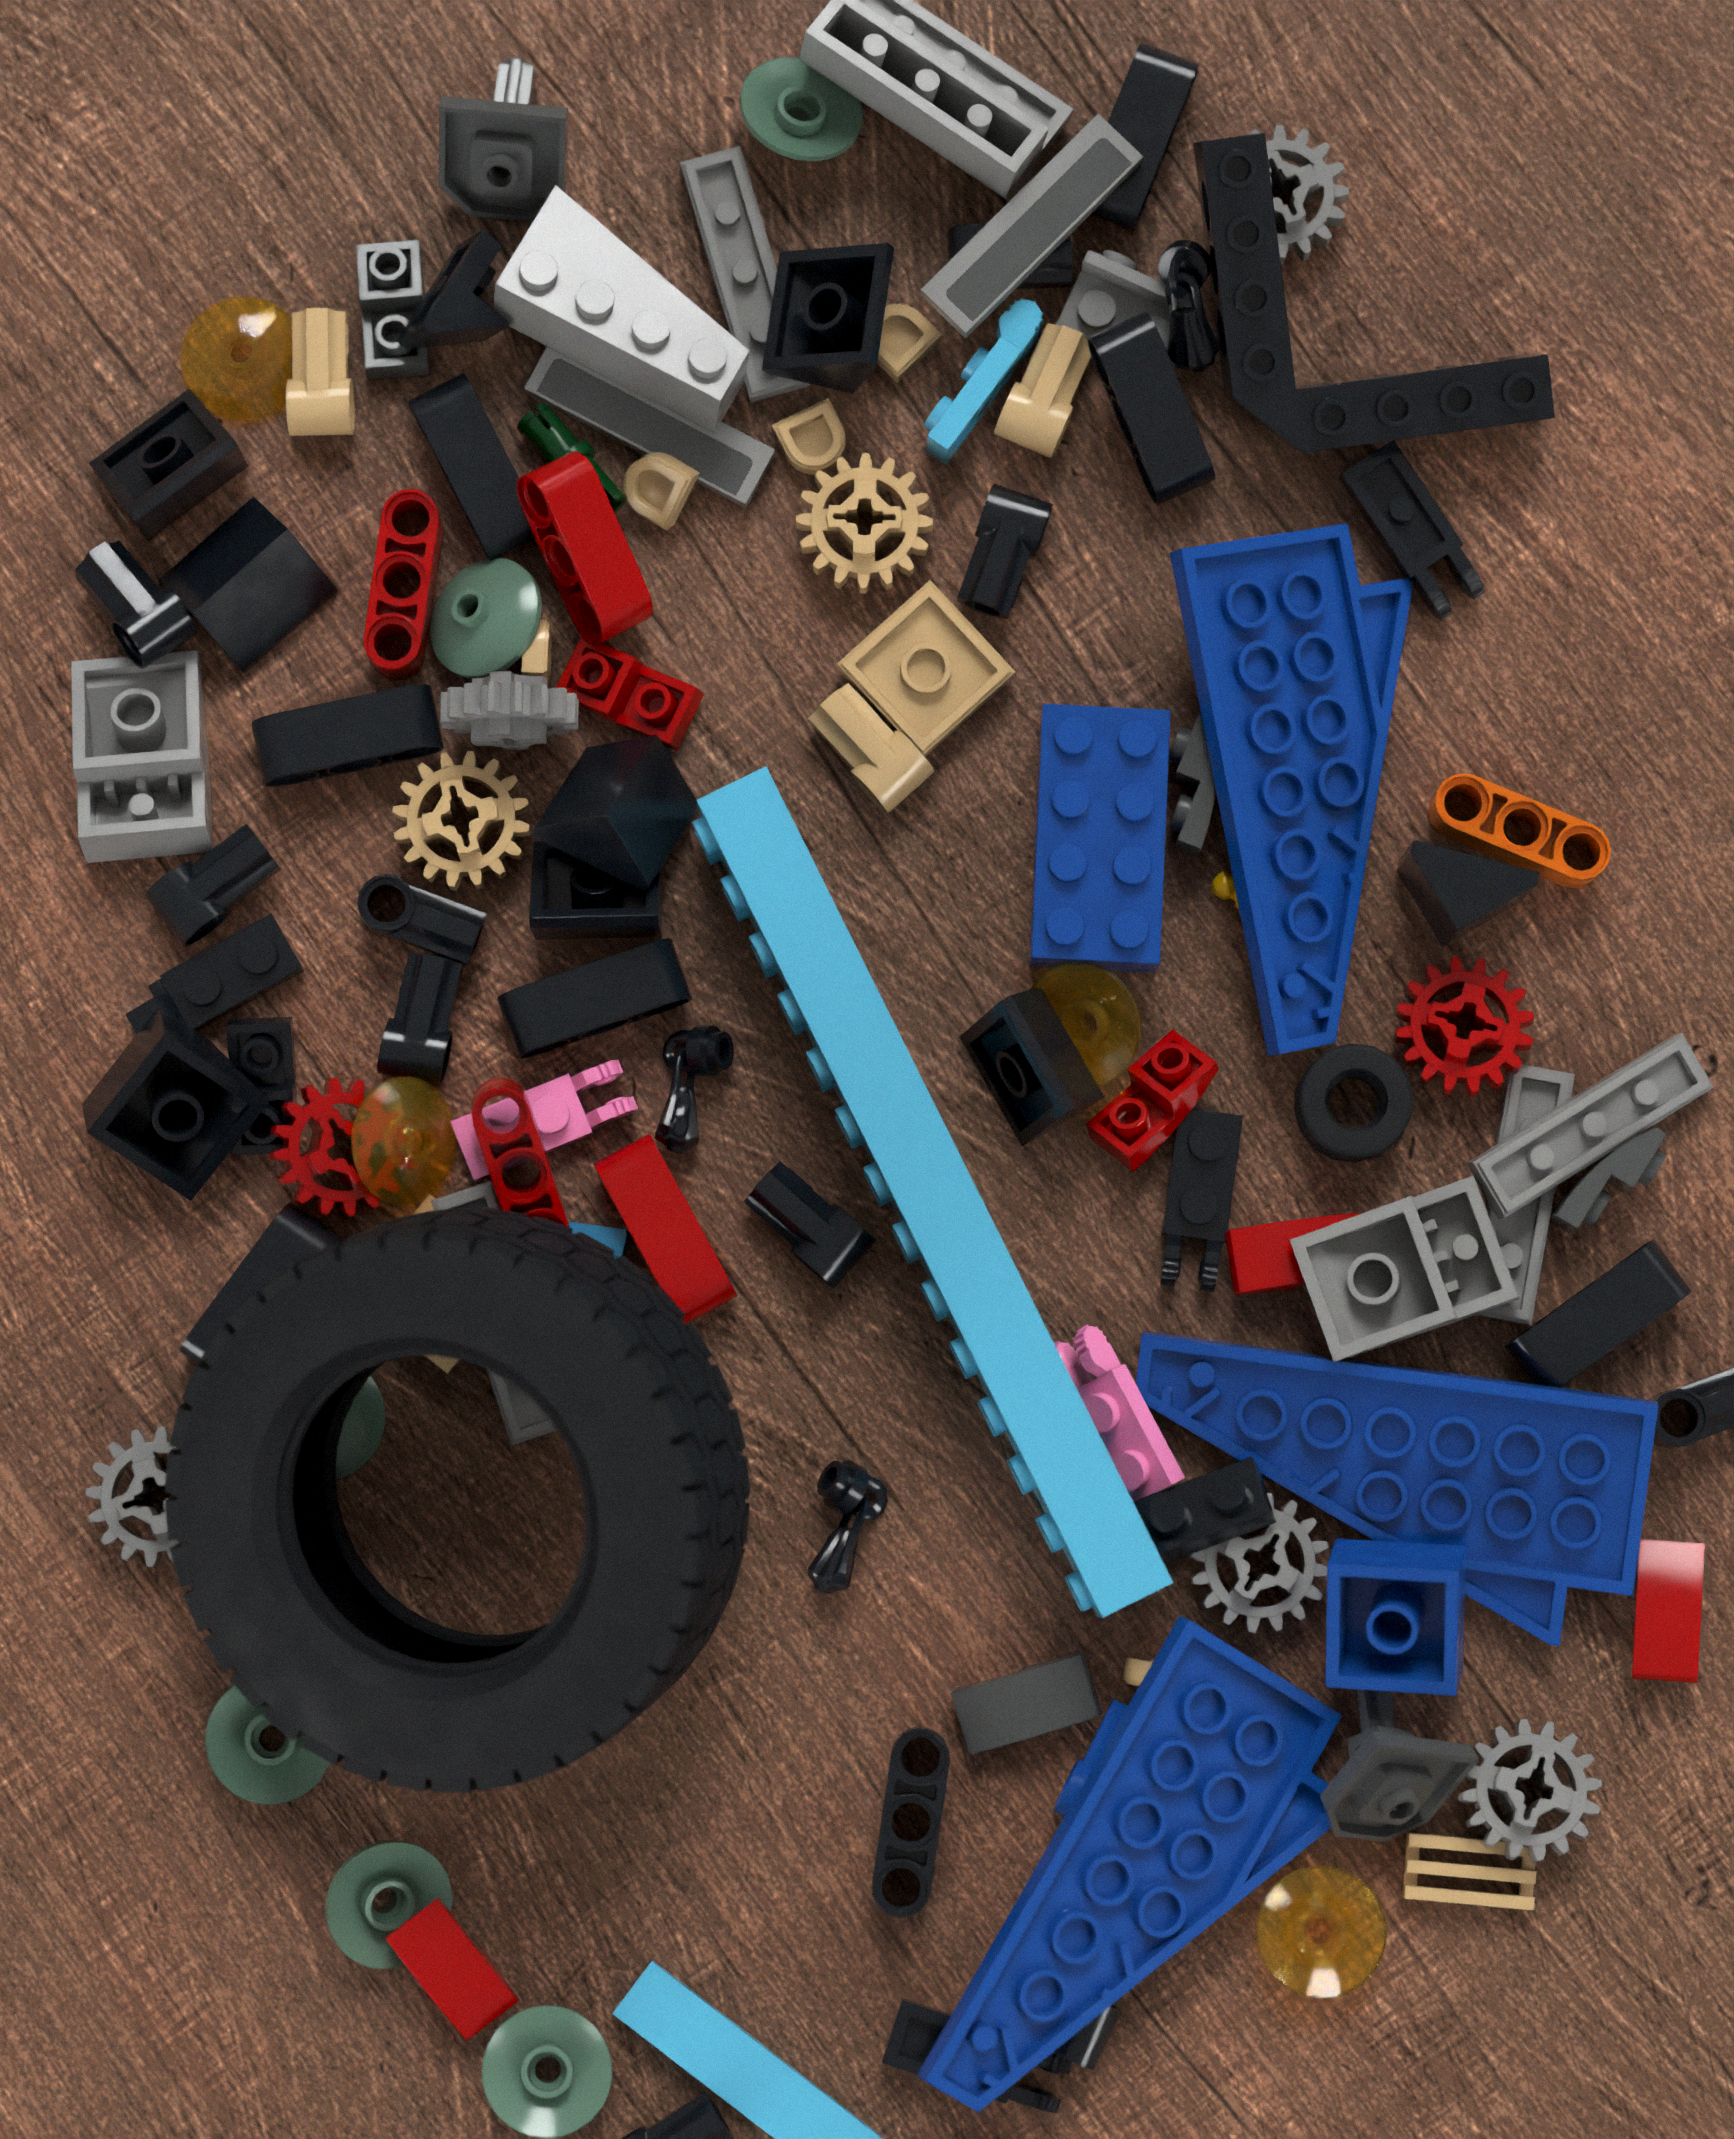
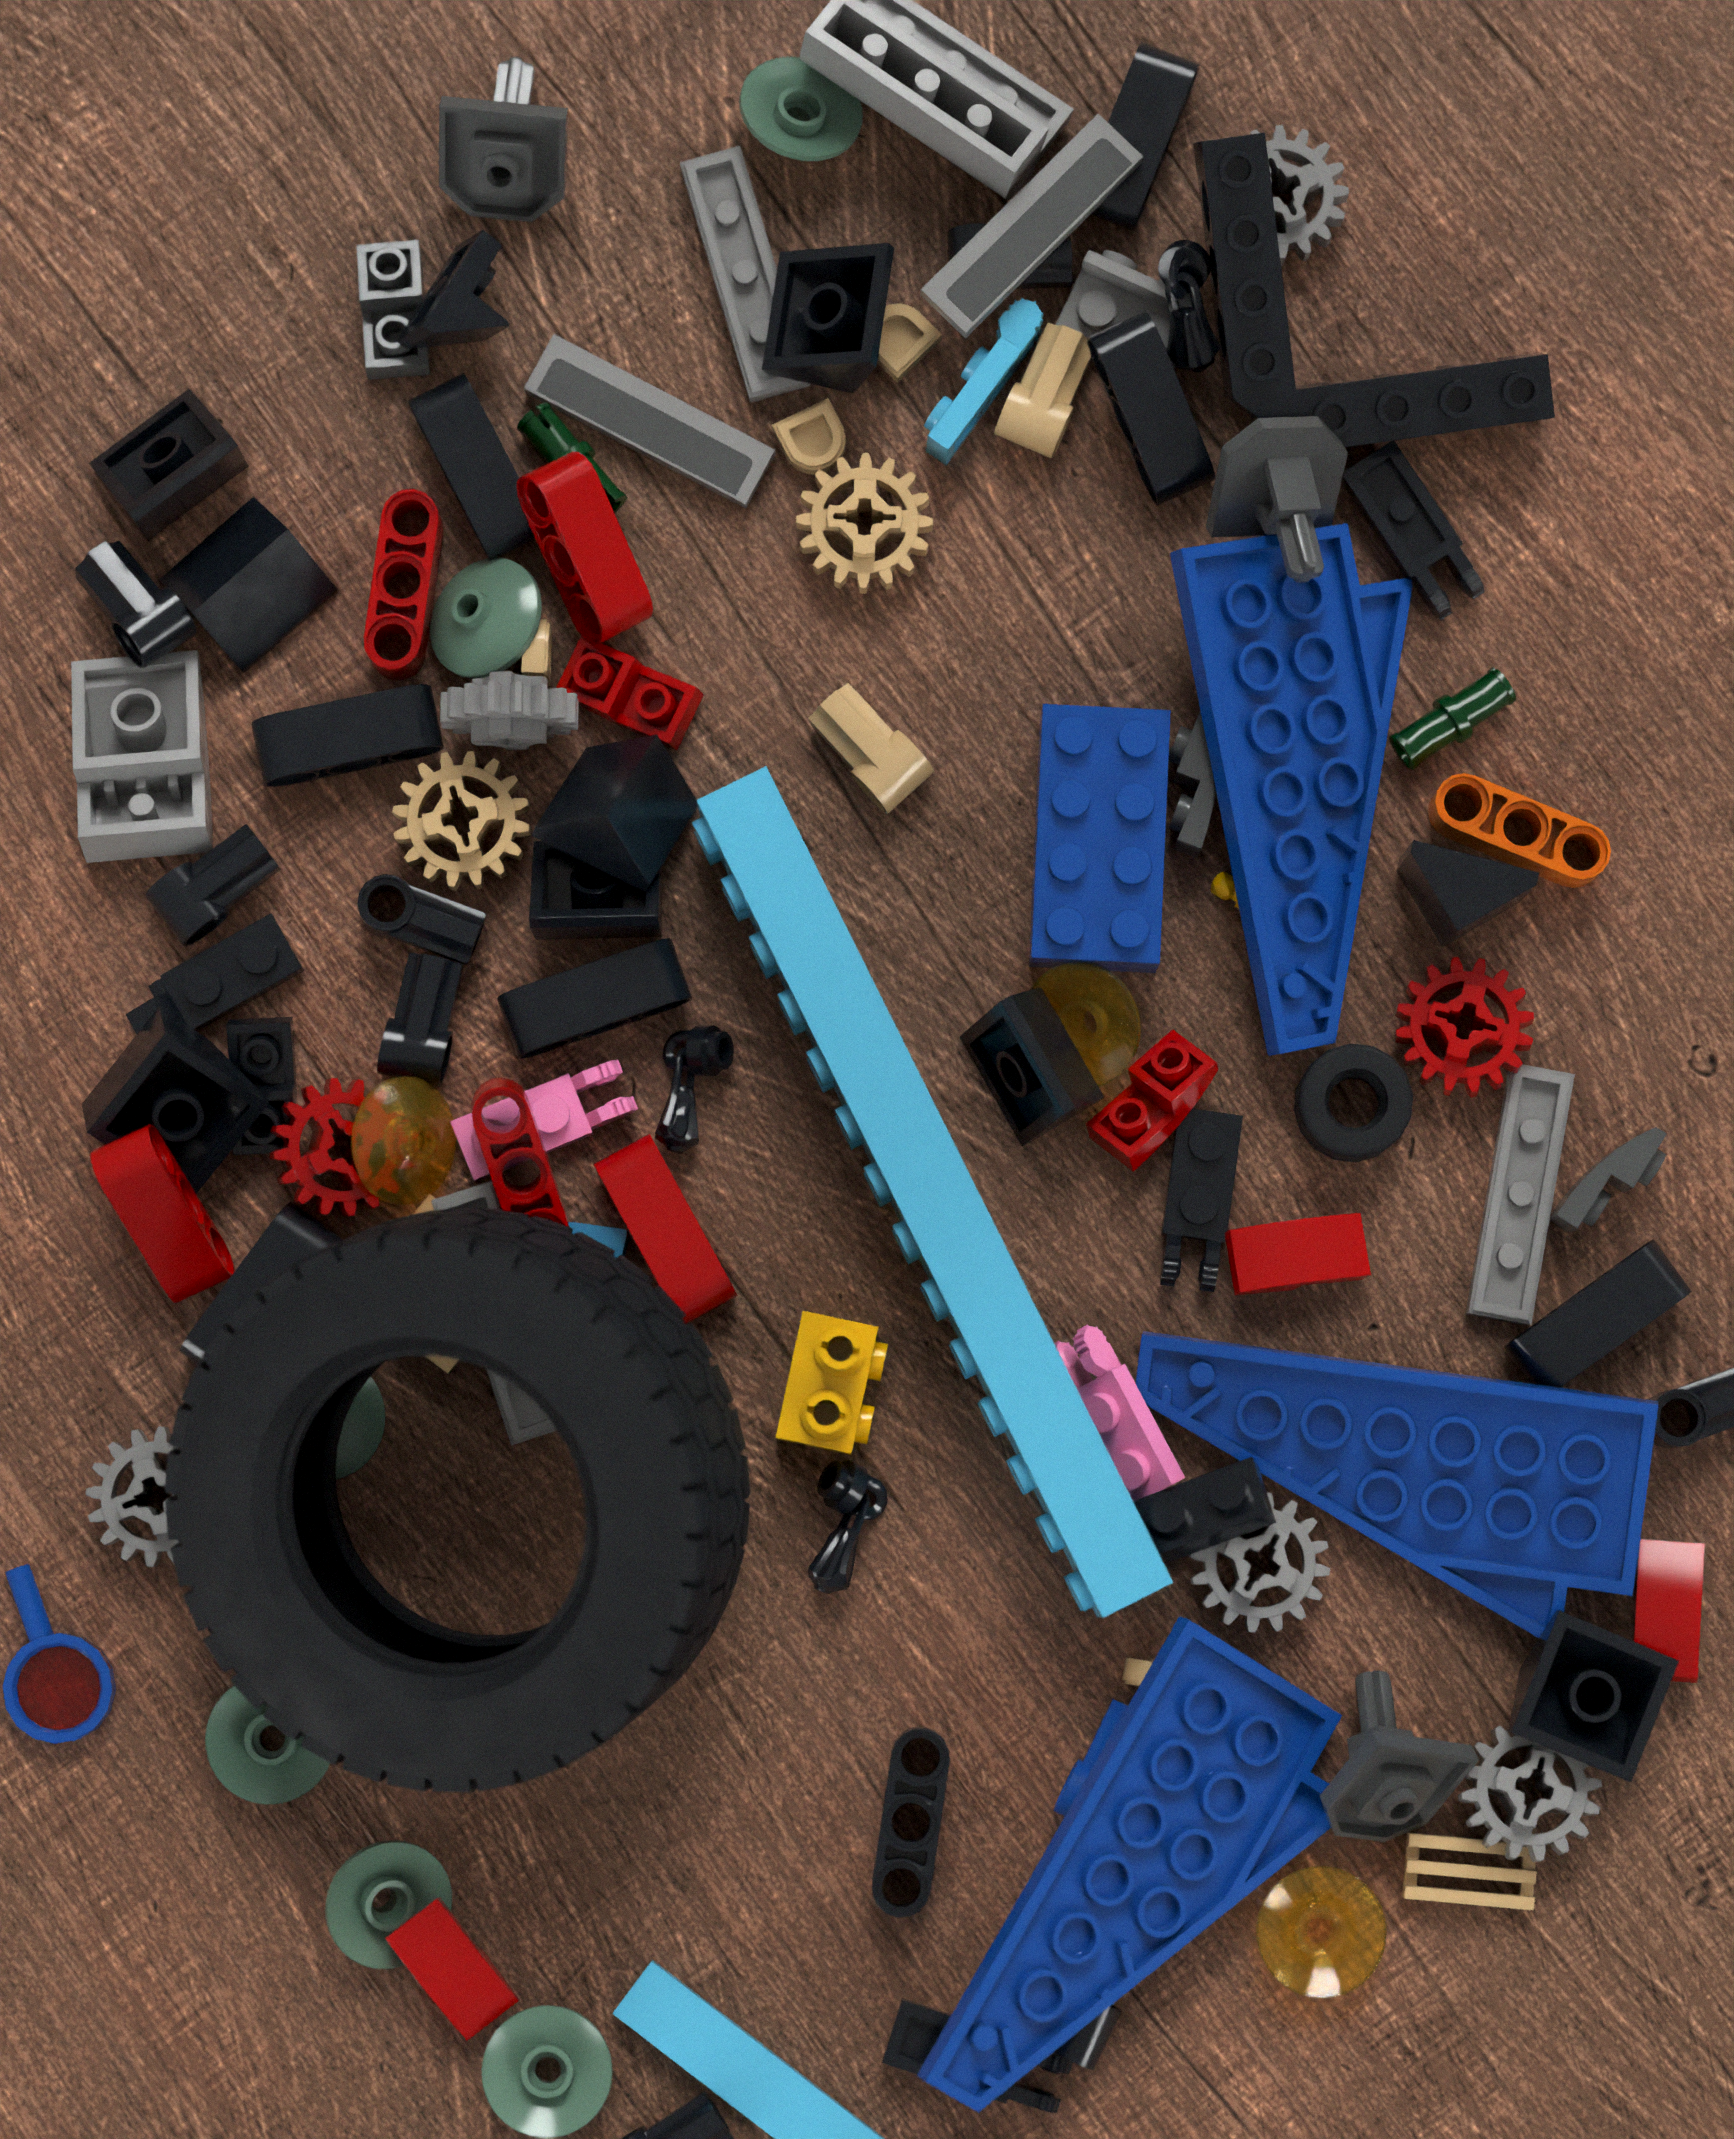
clear yellow dish [181,297,292,421] -> none
tan piece [286,308,355,436] -> none
wedge [493,185,750,433] -> none
tan tile [623,452,700,530] -> none
black piece [744,1161,876,1289] -> none
tan plate [837,580,1016,757] -> none
dark grey slope [951,1652,1102,1755] -> none
black piece [957,483,1053,619] -> none
light grey slope [1290,1175,1519,1362] -> none
blue brick [1325,1538,1466,1696] -> none
light grey tile [1466,1033,1714,1218] -> none
none -> piece [3,1564,116,1744]
none -> red beam [90,1124,235,1303]
none -> yellow brick [776,1311,888,1455]
none -> dark grey piece [1206,416,1348,583]
none -> dark green pin [1389,667,1516,770]
none -> black slope [1509,1610,1679,1782]

